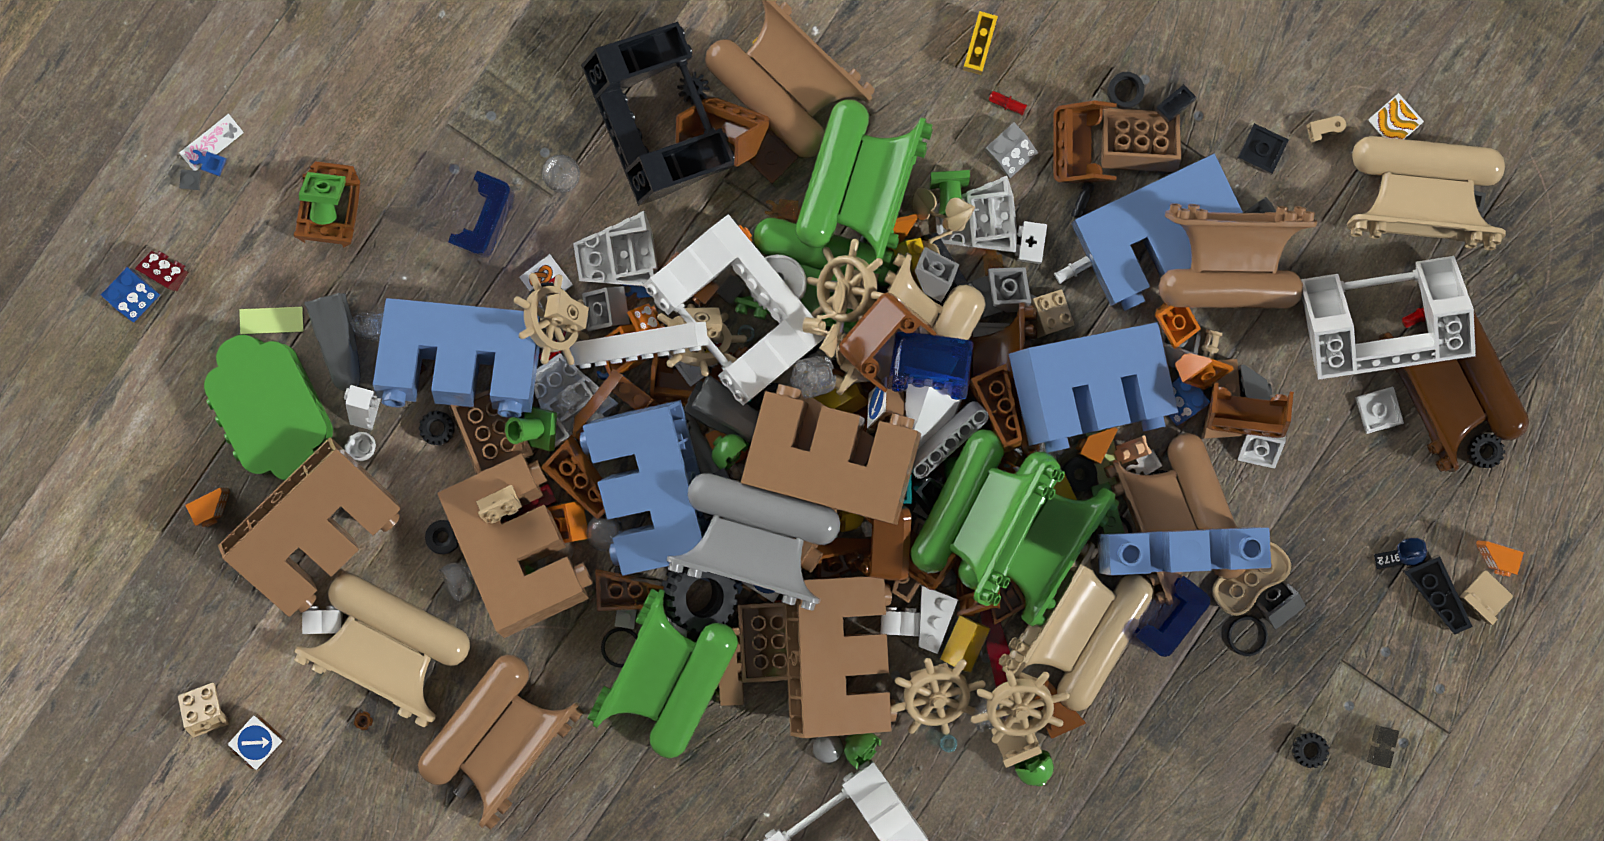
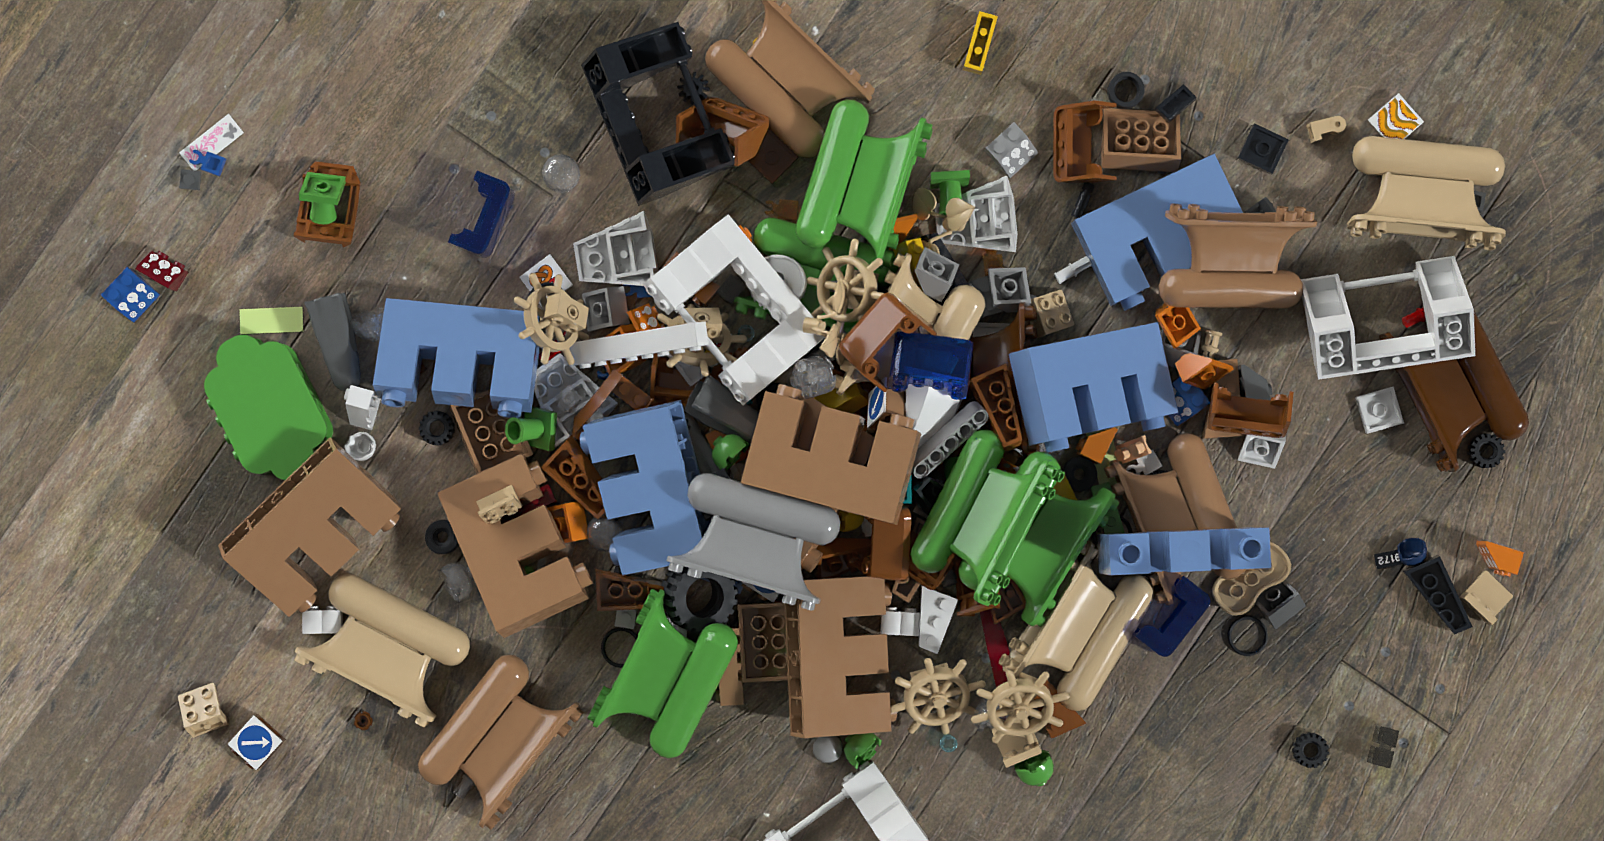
orange slope [185,488,230,527] -> none
yellow piece [940,616,990,672] -> none
red axle [989,91,1027,116] -> none
white brick [1015,221,1047,264] -> none

